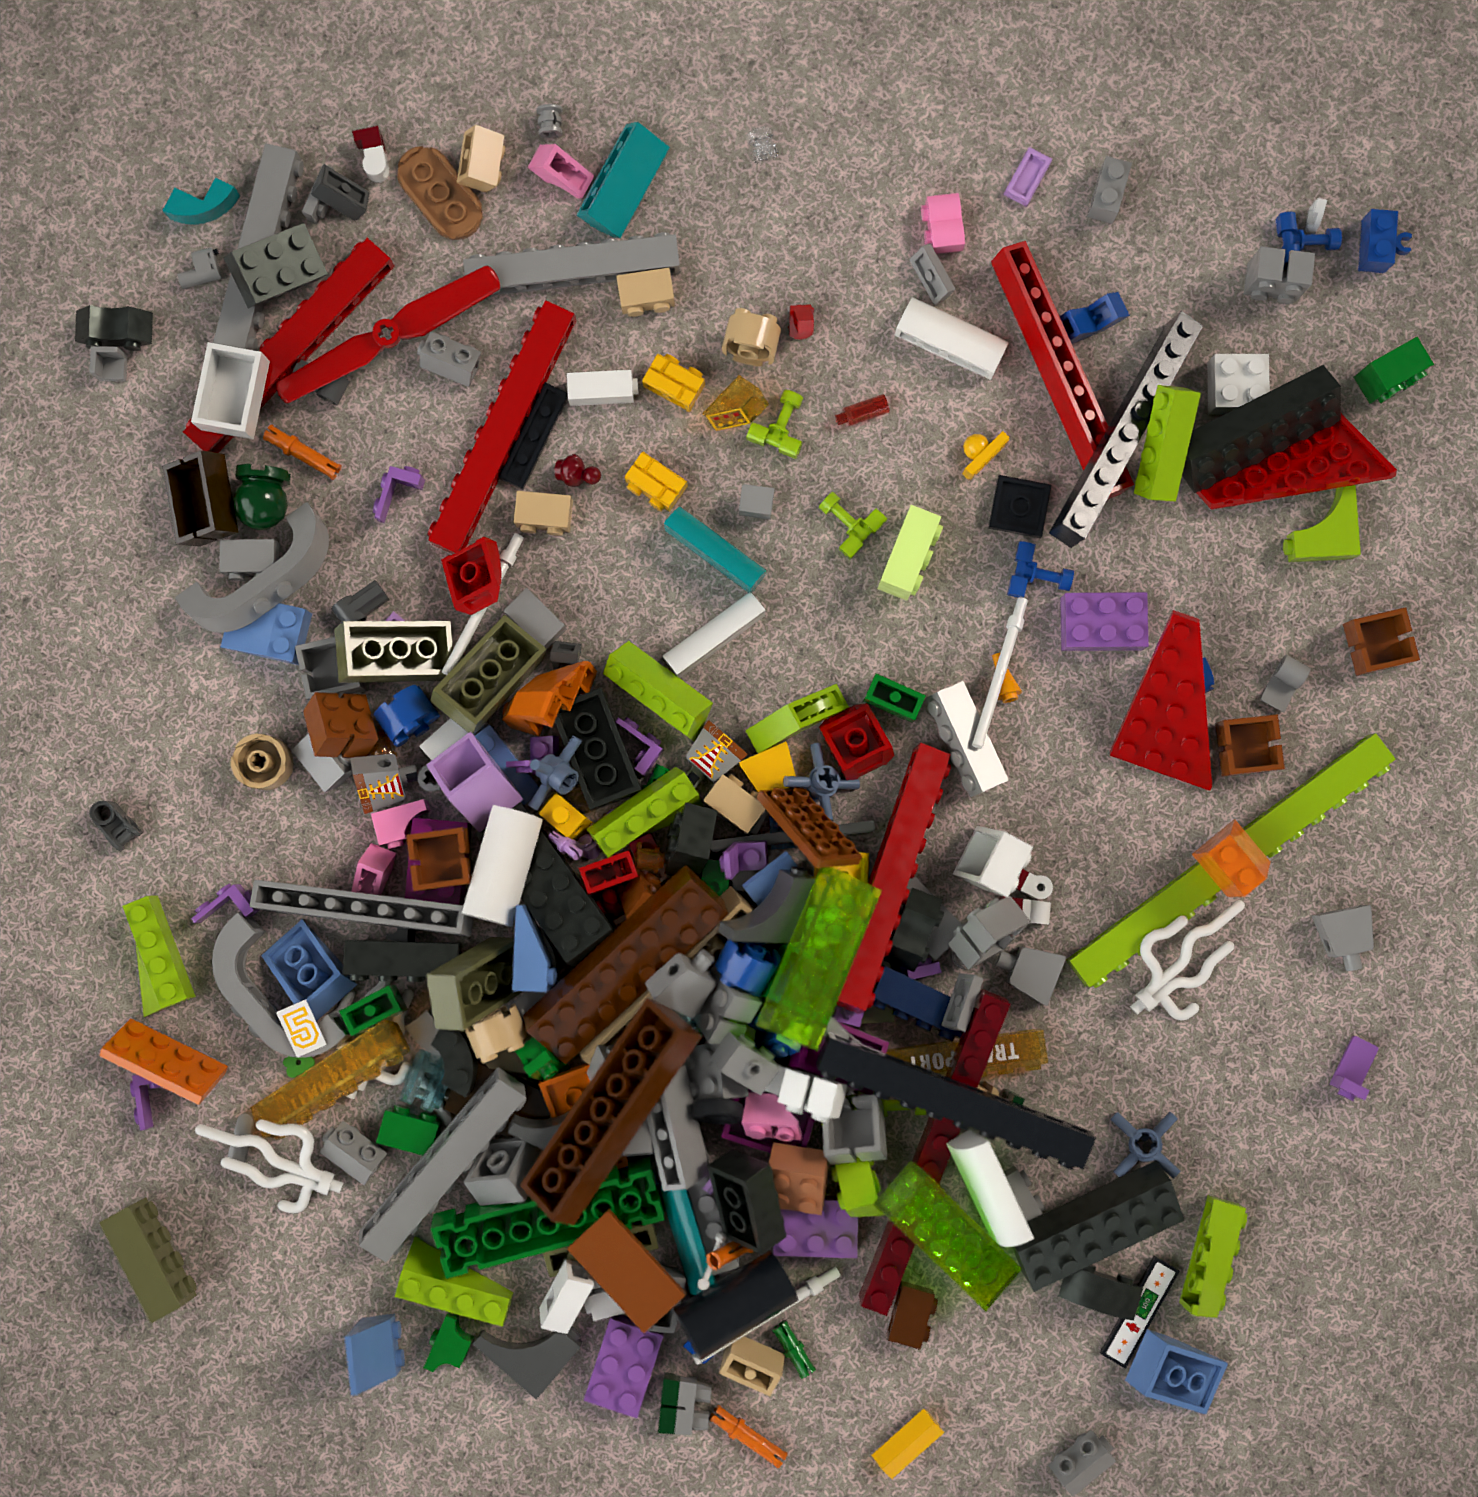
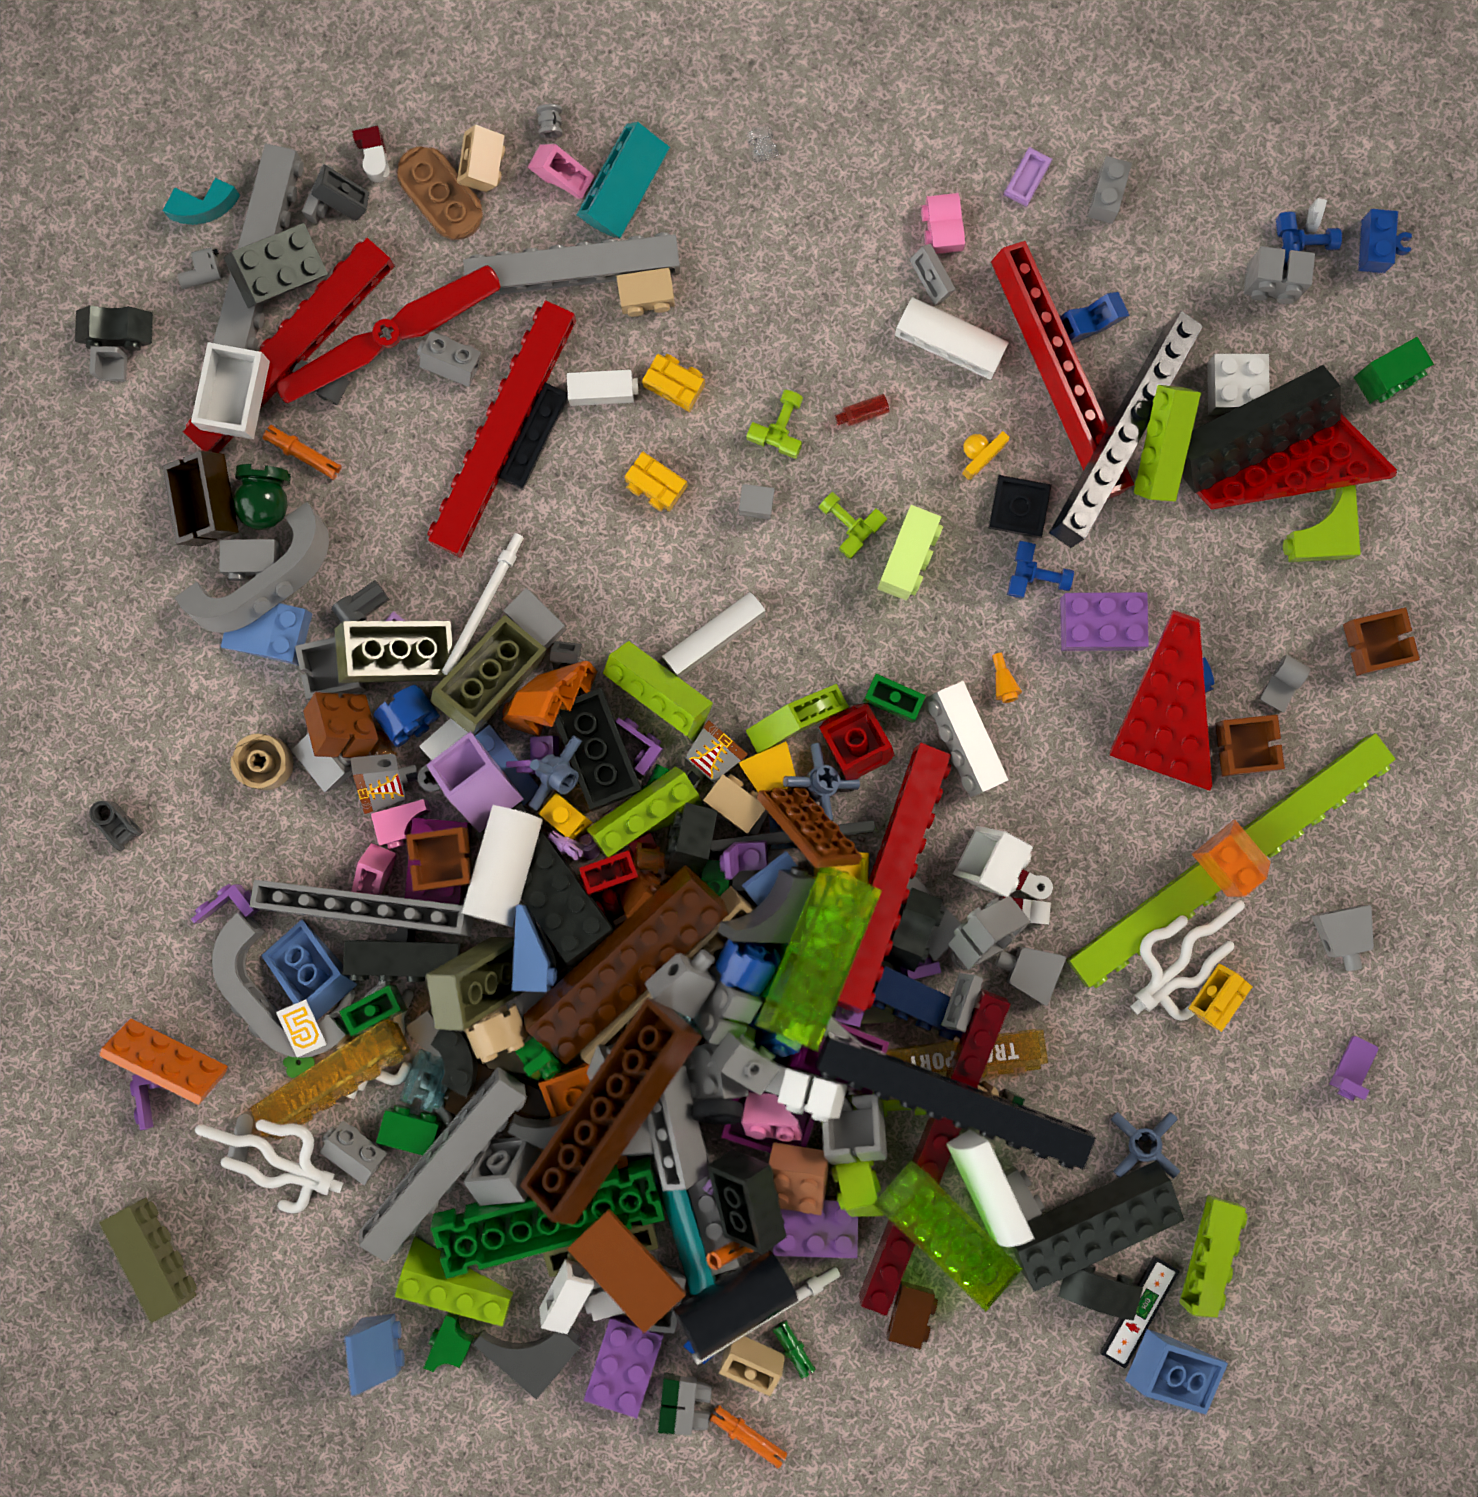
lime wedge [122,895,196,1018] -> none
medium lavender bracket [373,466,425,523] -> none
red slope [441,536,502,615] -> none
tan brick [514,491,573,536] -> none
dark red animal [554,454,601,487] -> none
teal brick [664,507,767,593] -> none
white hinge [698,1232,726,1290] -> none
clear yellow slope [702,375,769,431] -> none
tan brick [722,308,781,367] -> none
red piece [788,304,814,340] -> none
yellow piece [871,1409,944,1479] -> none
white bar [972,597,1028,749] -> none
light grey brick [1048,1429,1117,1497] -> none
none -> yellow brick [1188,964,1253,1032]

